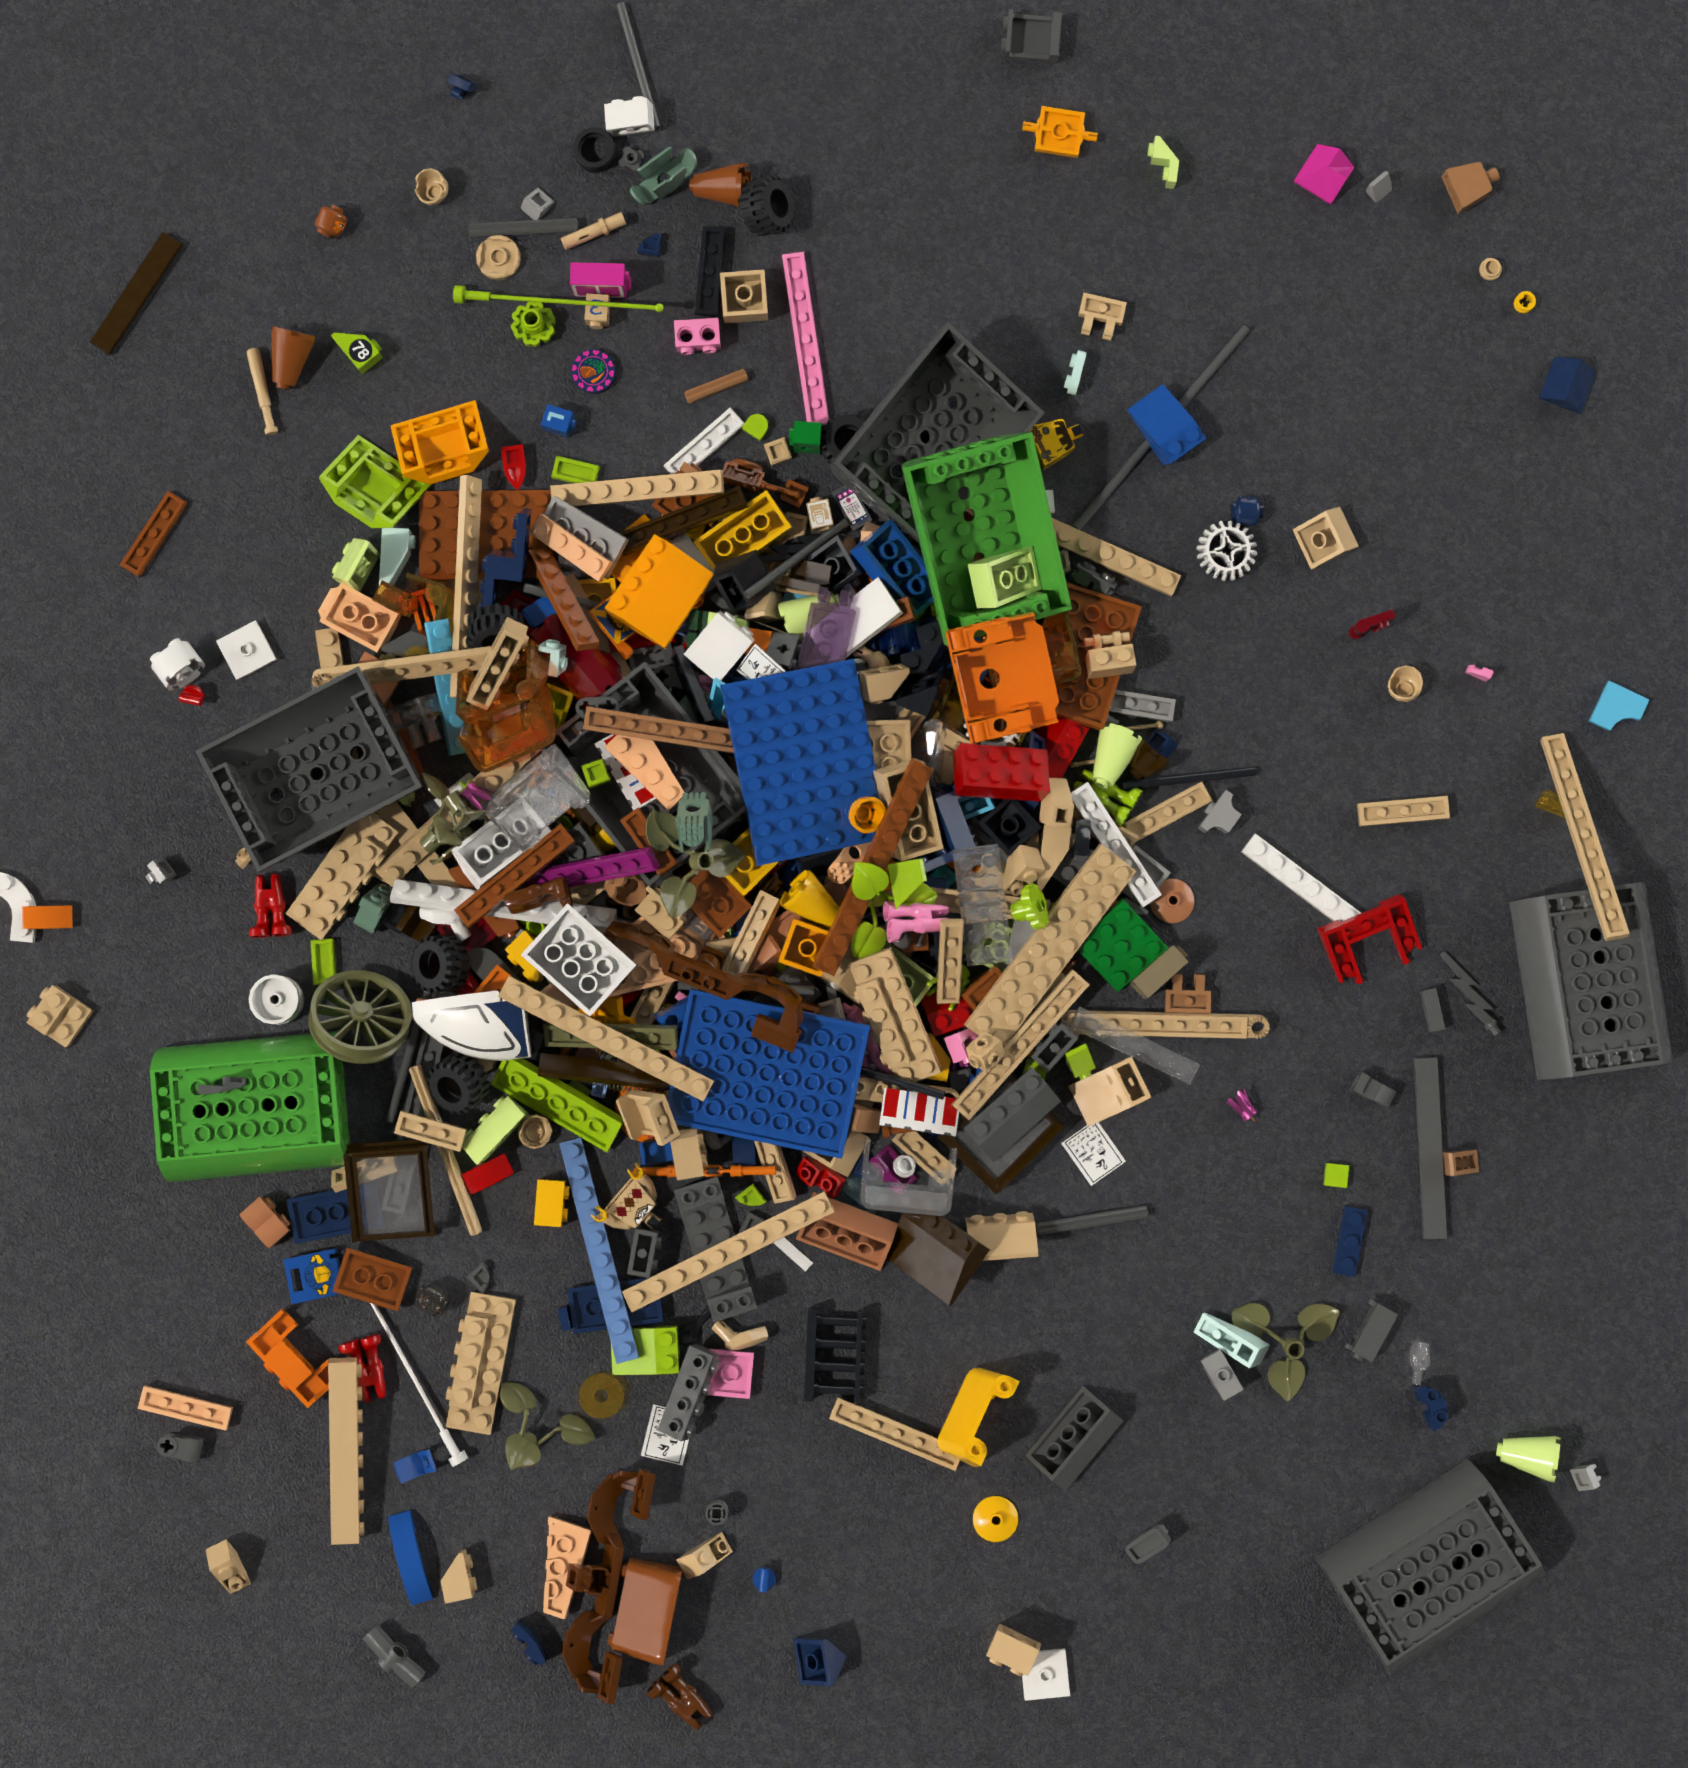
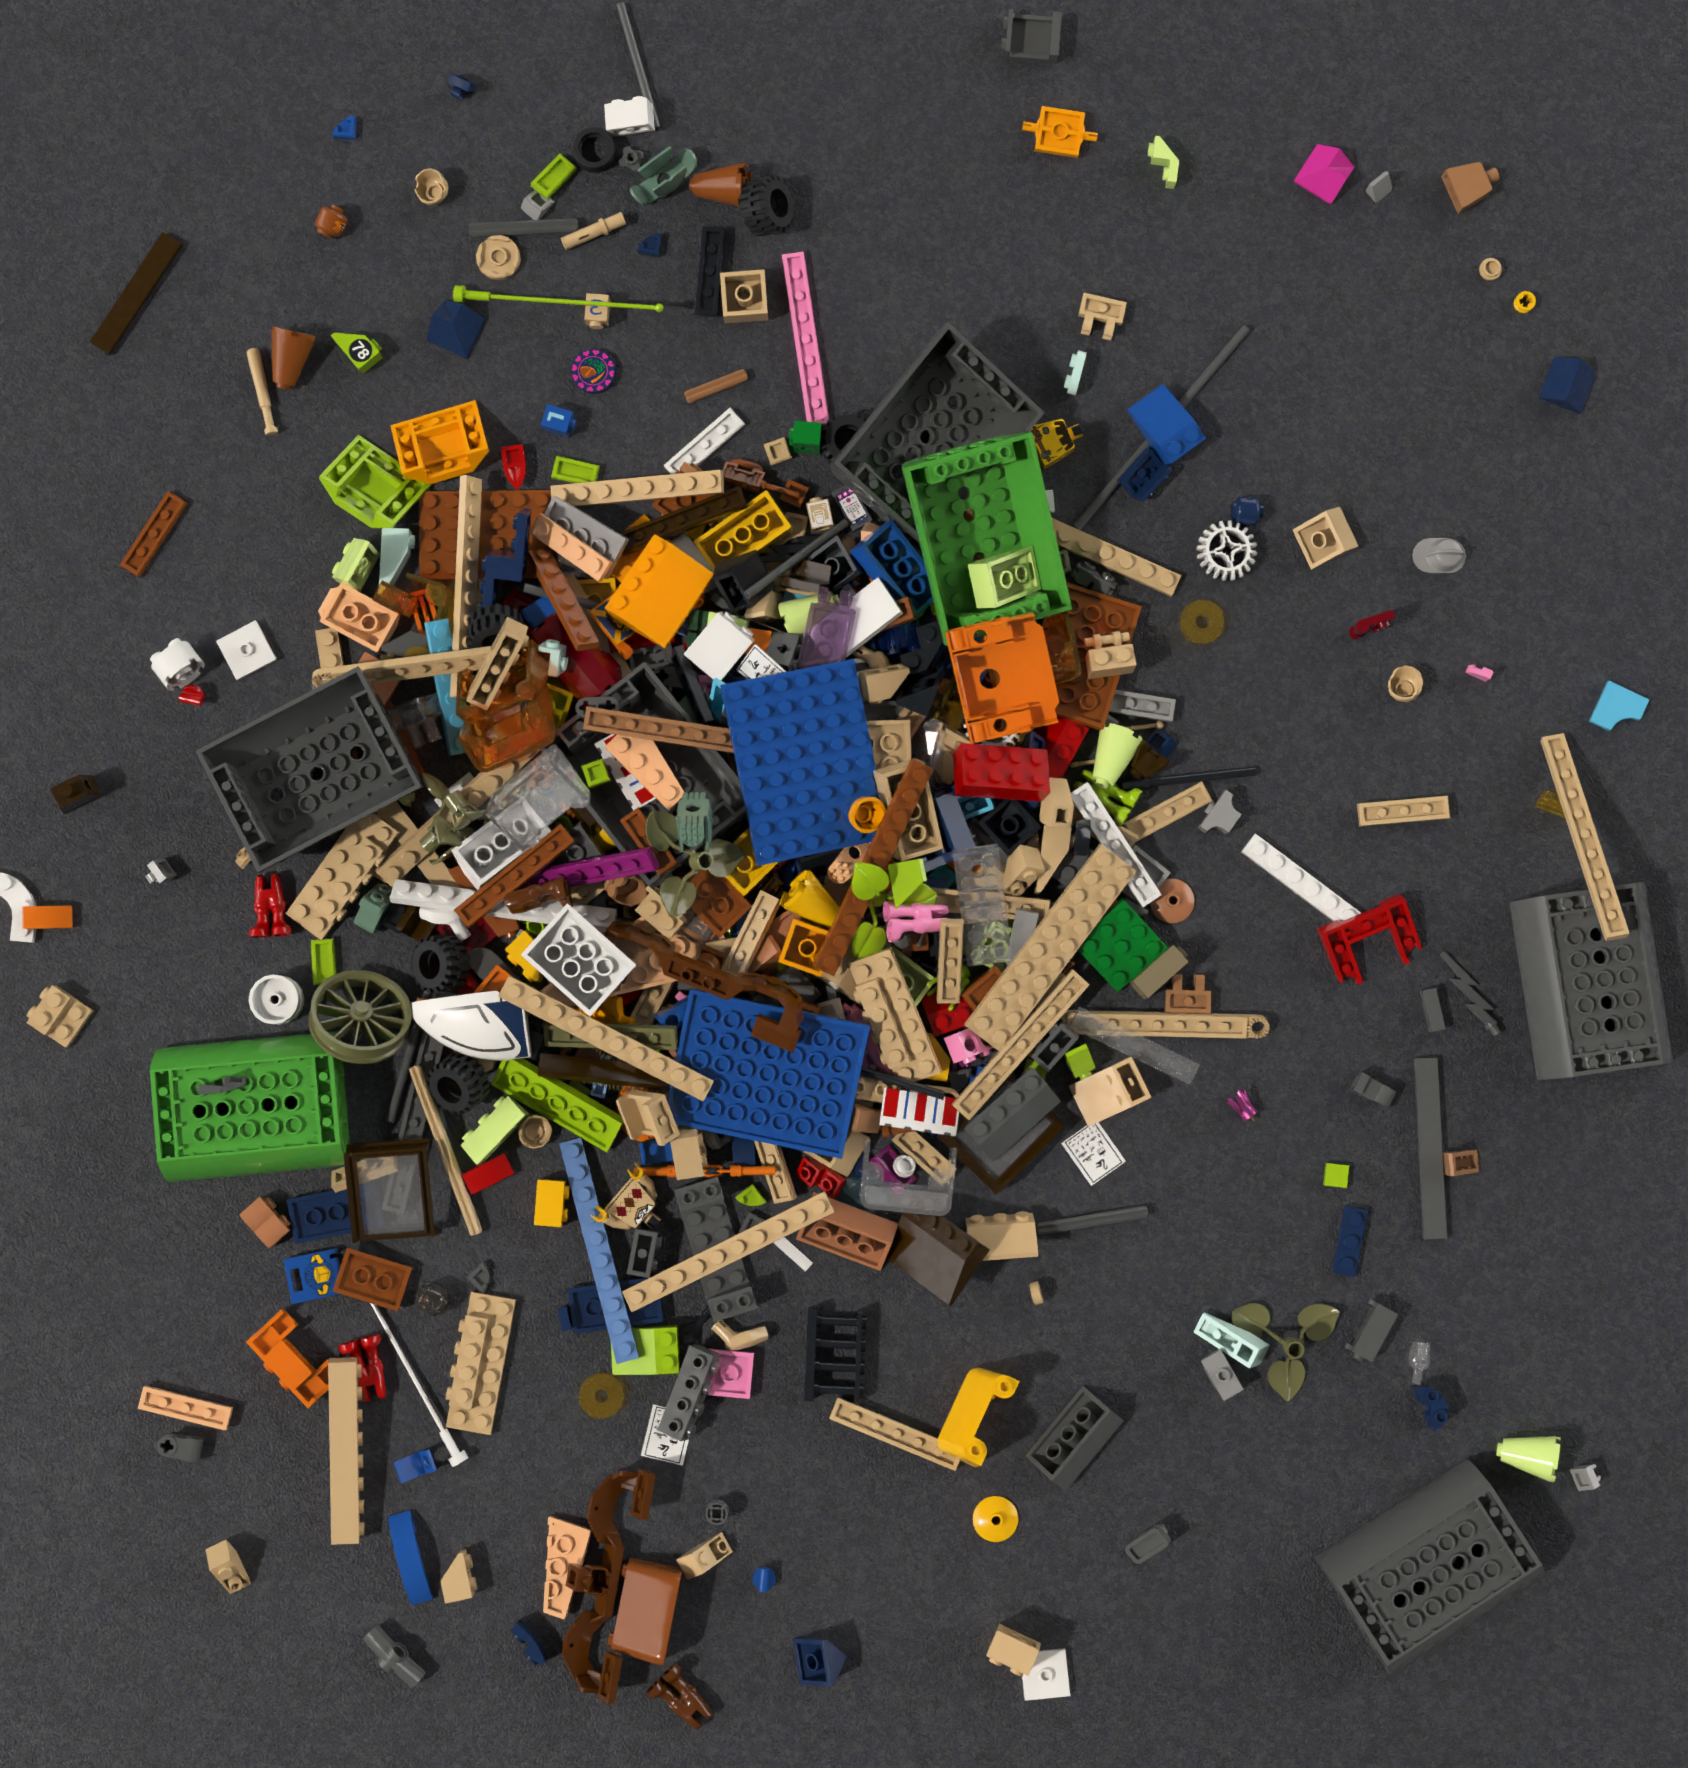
tan plate [394,1111,467,1152] -> none
flat silver piece [459,779,494,810] -> none
olive plant [500,1382,595,1470] -> none
lime plant [511,301,556,347] -> none
dark pink brick [570,262,631,298] -> none
bright pink brick [674,318,721,355] -> none
lime tile [742,414,768,441] -> none
tan brick [966,1031,1005,1073] -> none
lime plant [1010,883,1049,930] -> none
none -> dark brown torso [50,774,103,814]
none -> blue tile [332,116,357,140]
none -> dark blue slope [426,300,486,359]
none -> lime tile [531,153,577,200]
none -> tan tile [1029,1281,1044,1305]
none -> dark blue bracket [1117,448,1172,502]
none -> clear yellow tile [1180,600,1224,644]
none -> light grey piece [1412,538,1466,573]

